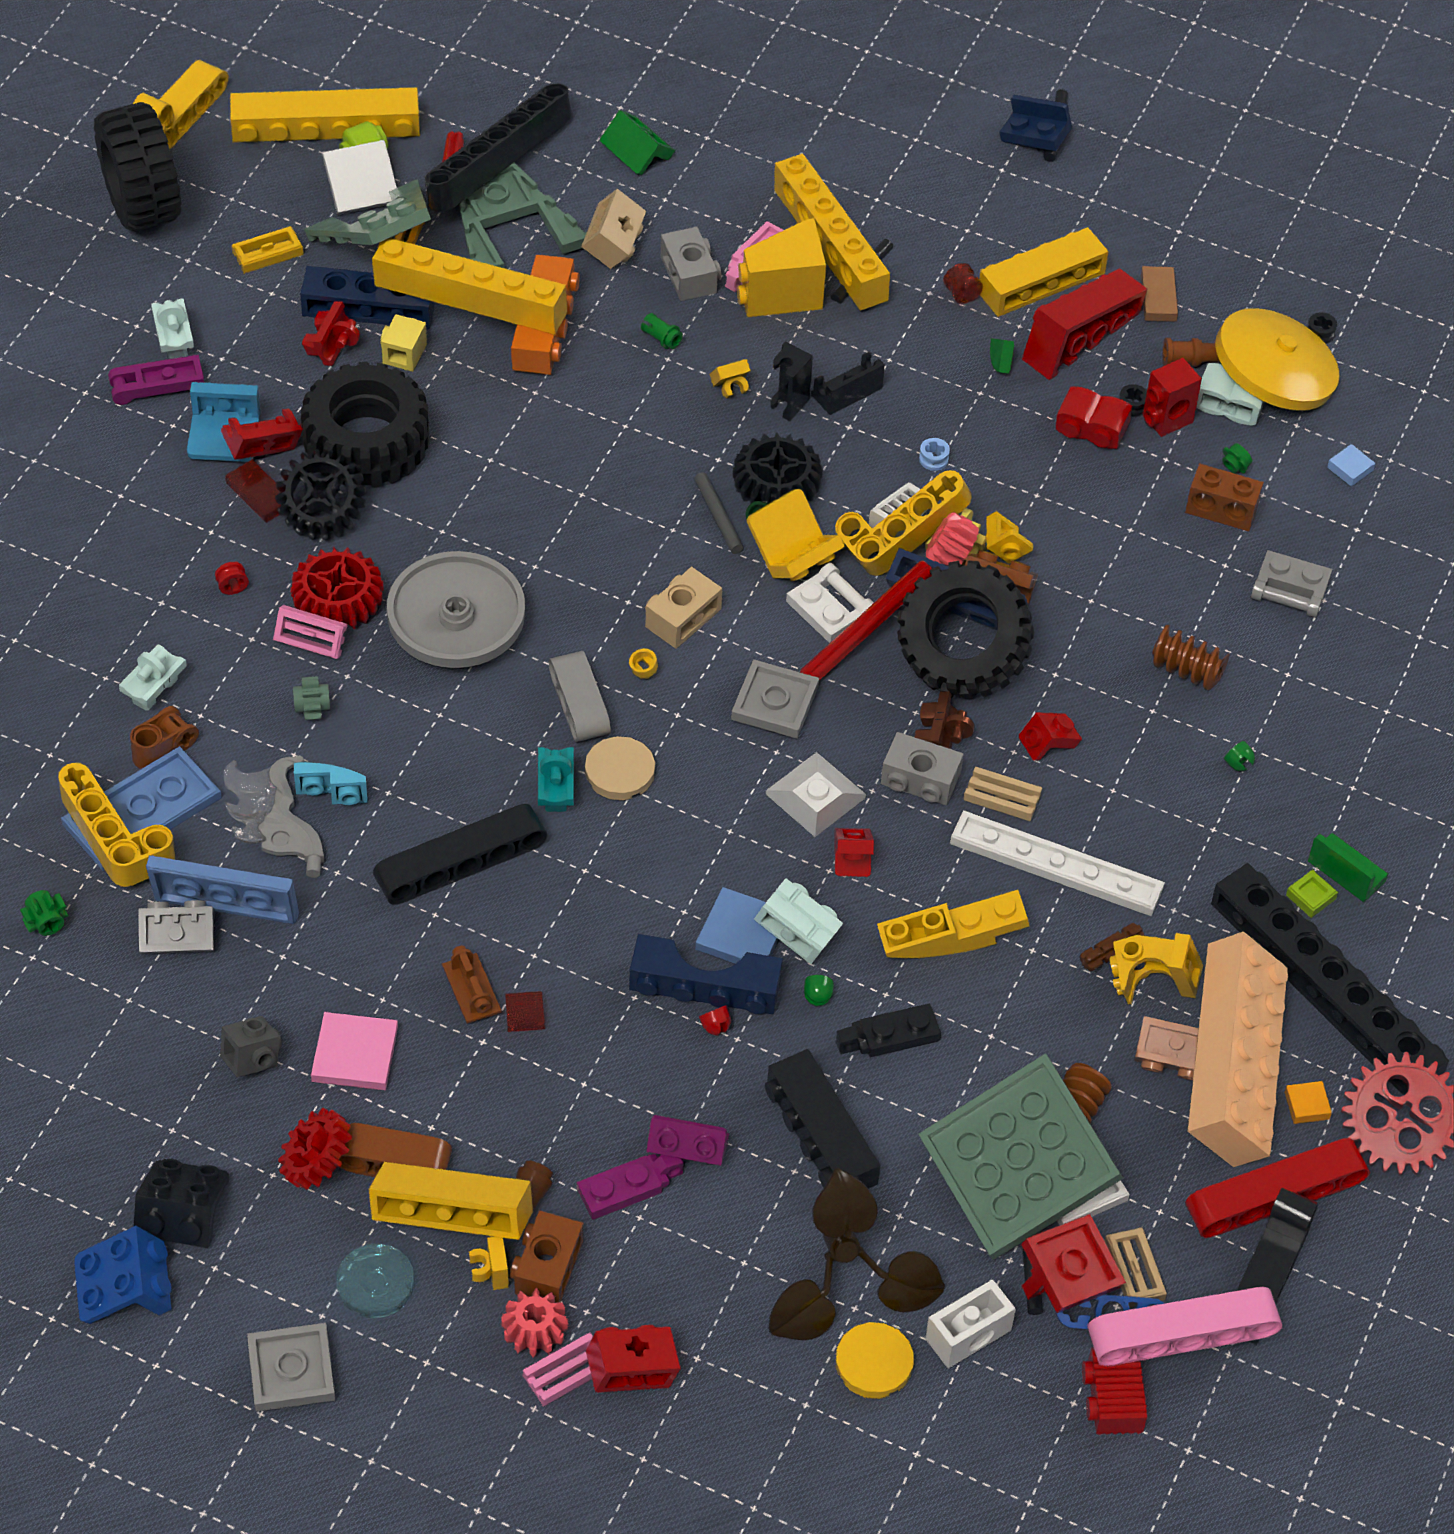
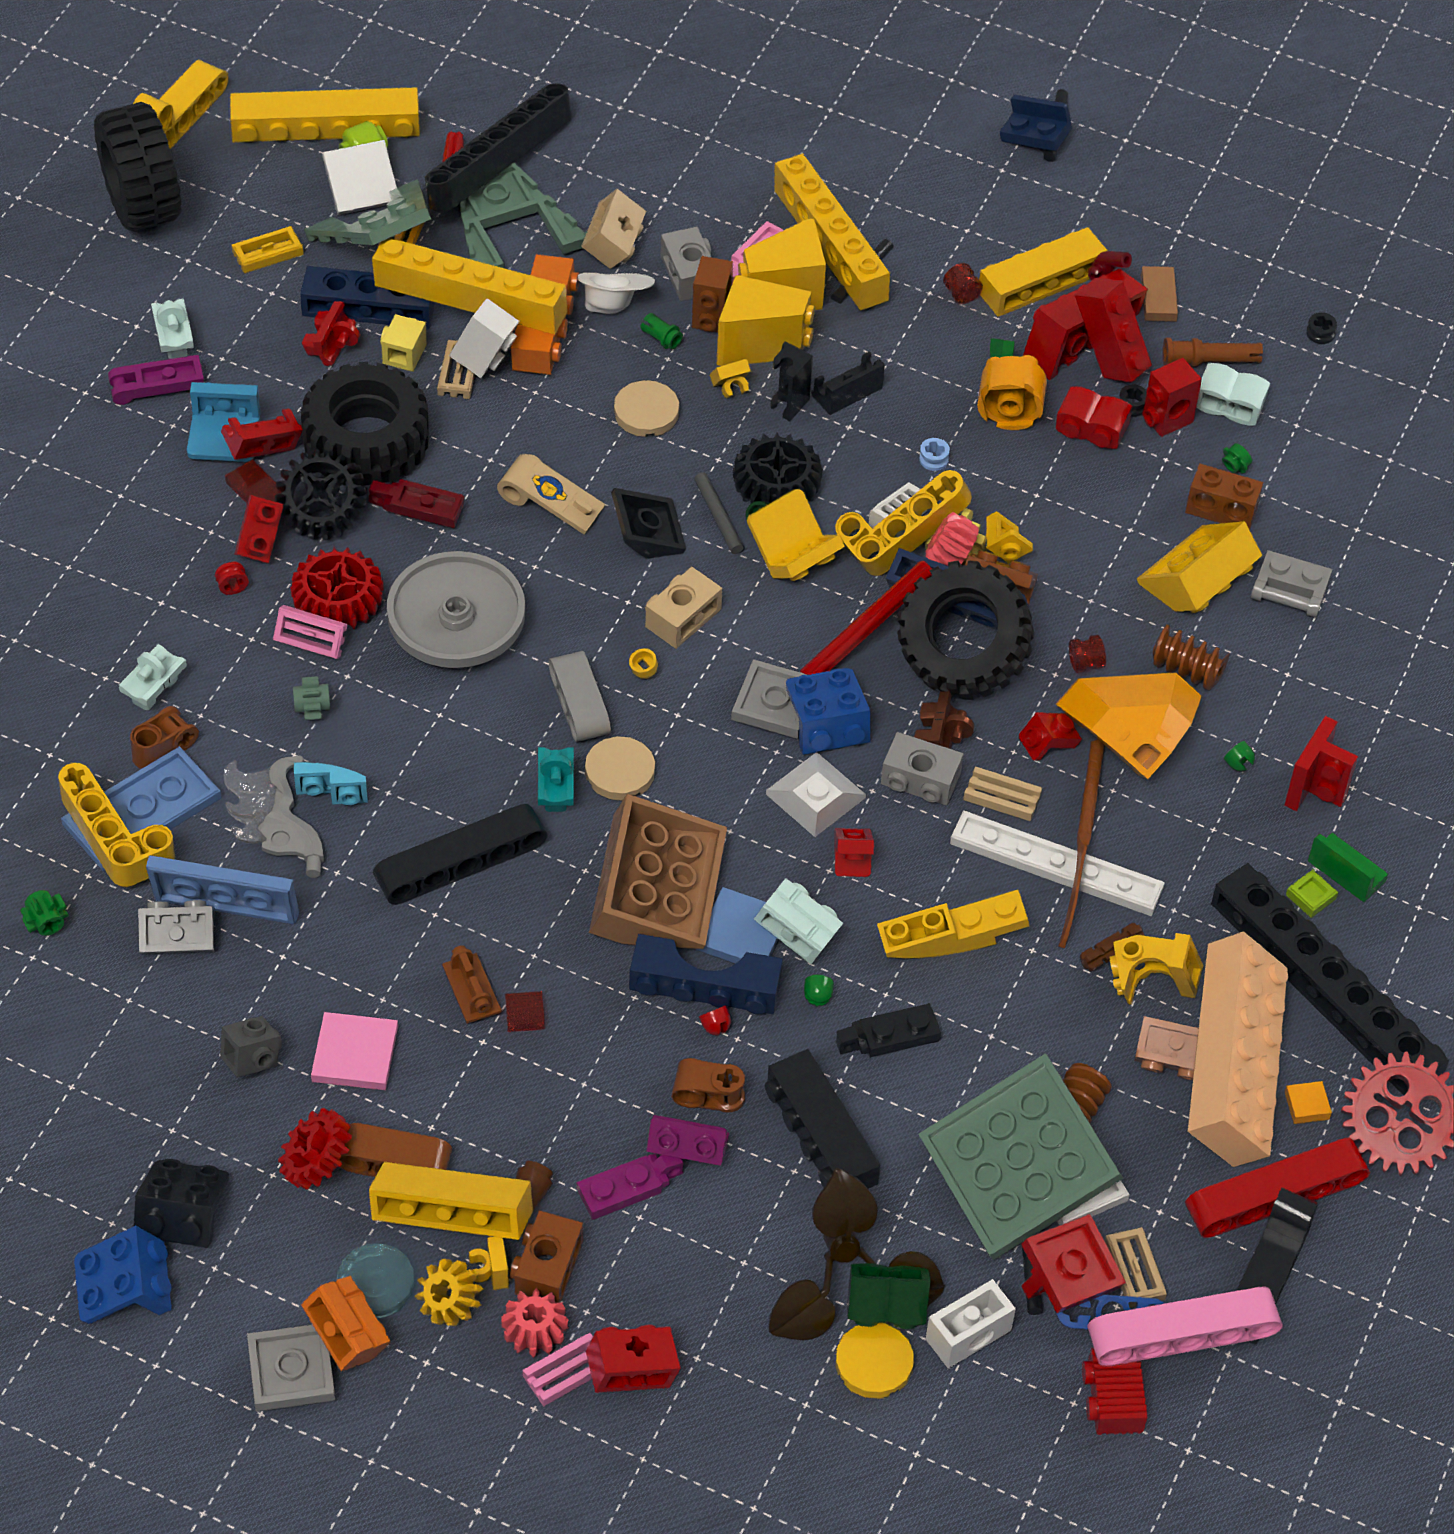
green panel [600,110,675,175] -> none
white plate [786,563,874,643] -> none
yellow dish [1215,308,1339,410] -> none
light blue tile [1327,444,1375,487] -> none
none -> red hips [234,495,283,564]
none -> orange brick [301,1276,390,1372]
none -> dark red hinge [369,479,464,528]
none -> yellow gear [414,1259,484,1326]
none -> tan tile [437,340,475,399]
none -> white brick [449,298,519,378]
none -> tan door [497,454,605,535]
none -> white piece [578,273,655,314]
none -> medium nougat slope [589,794,727,949]
none -> black slope [611,488,686,559]
none -> tan tile [614,380,679,437]
none -> dark orange piece [671,1058,745,1112]
none -> dark orange brick [692,256,733,333]
none -> yellow slope [717,275,815,366]
none -> blue bracket [786,668,870,755]
none -> dark green brick [847,1263,930,1329]
none -> light orange brick [977,355,1047,430]
none -> light orange brick [1055,672,1202,779]
none -> dark orange piece [1058,740,1104,949]
none -> clear red wheel [1068,634,1106,673]
none -> red brick [1075,278,1152,382]
none -> dark red arm [1087,251,1132,281]
none -> yellow slope [1137,521,1263,613]
none -> red bracket [1284,716,1358,811]

